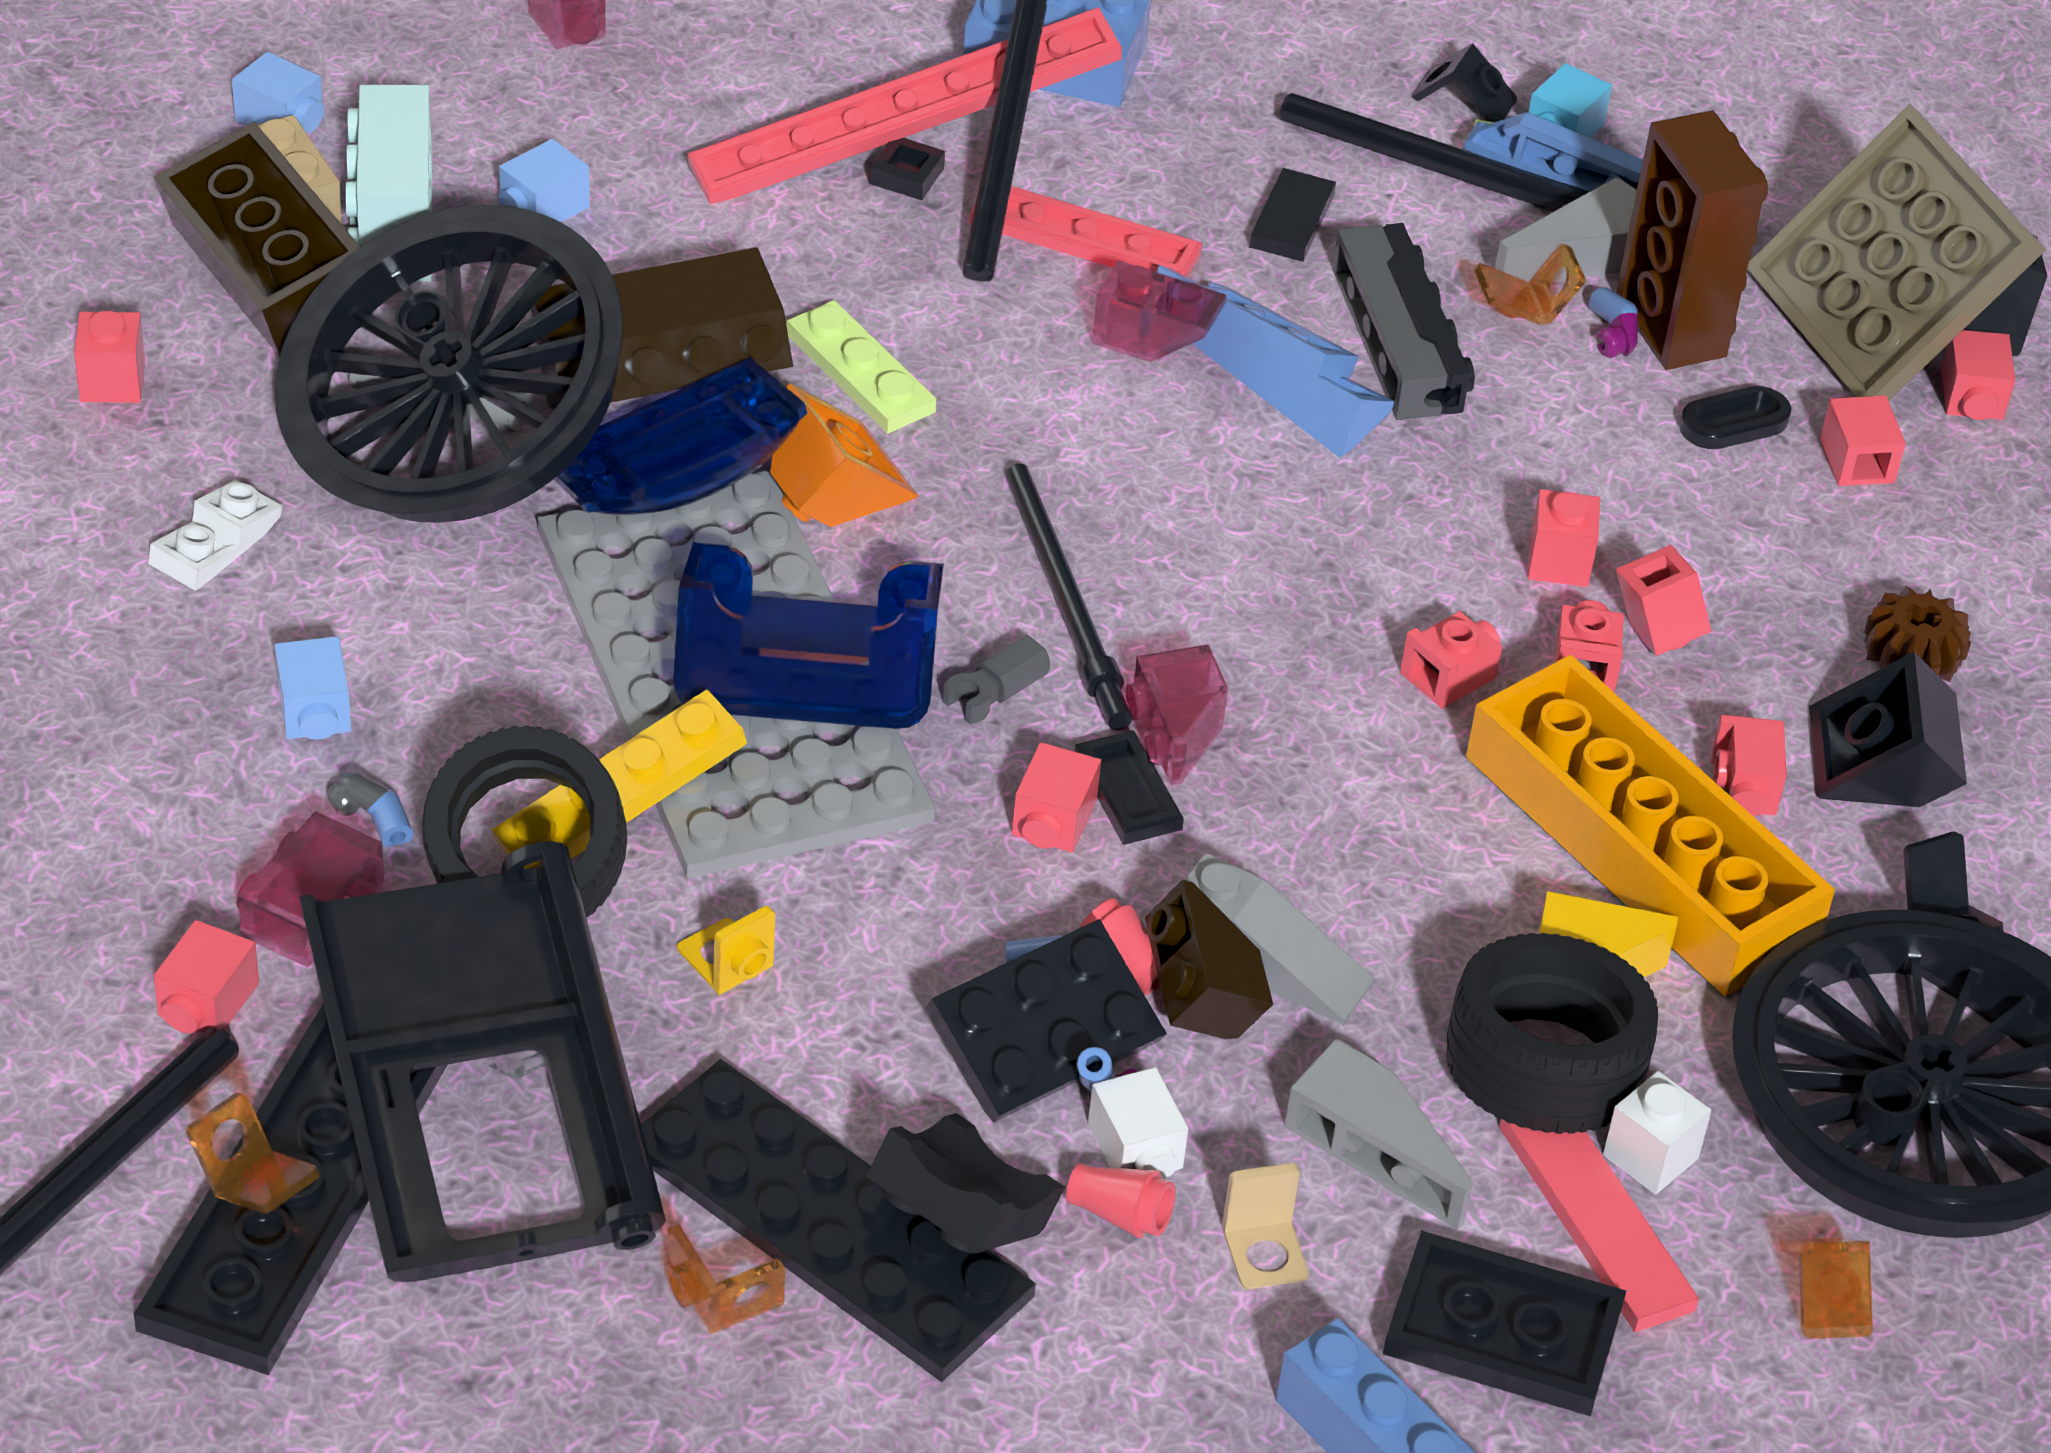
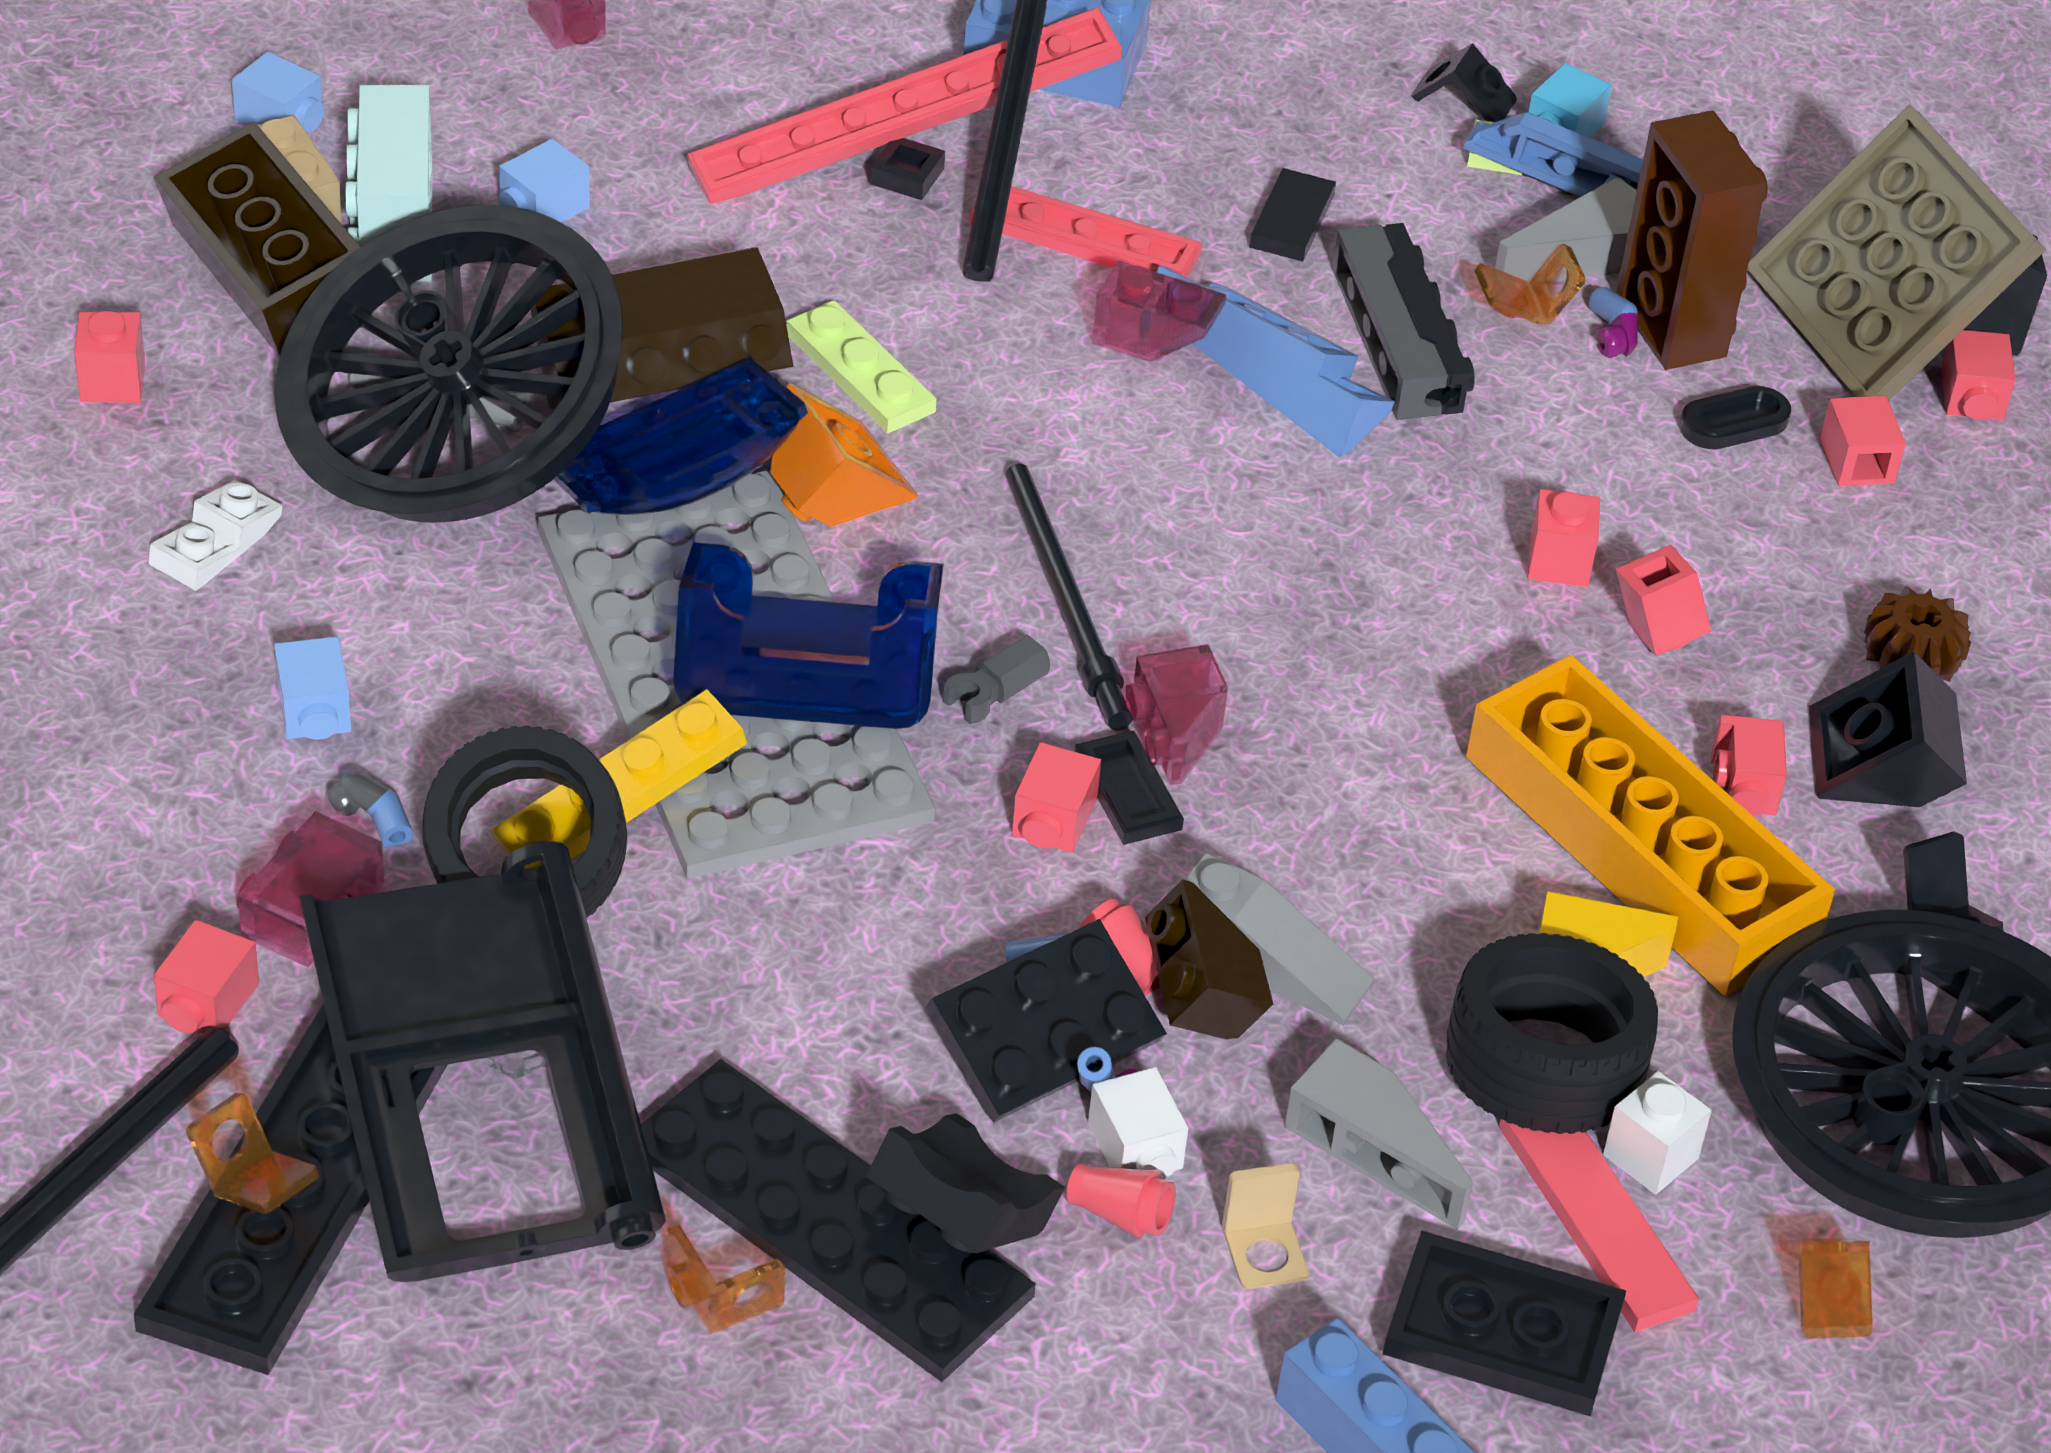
yellow bracket [677,906,775,995] -> none
black axle [1279,93,1589,212] -> none
coral brick [1400,611,1502,709] -> none
coral brick [1554,600,1624,693] -> none

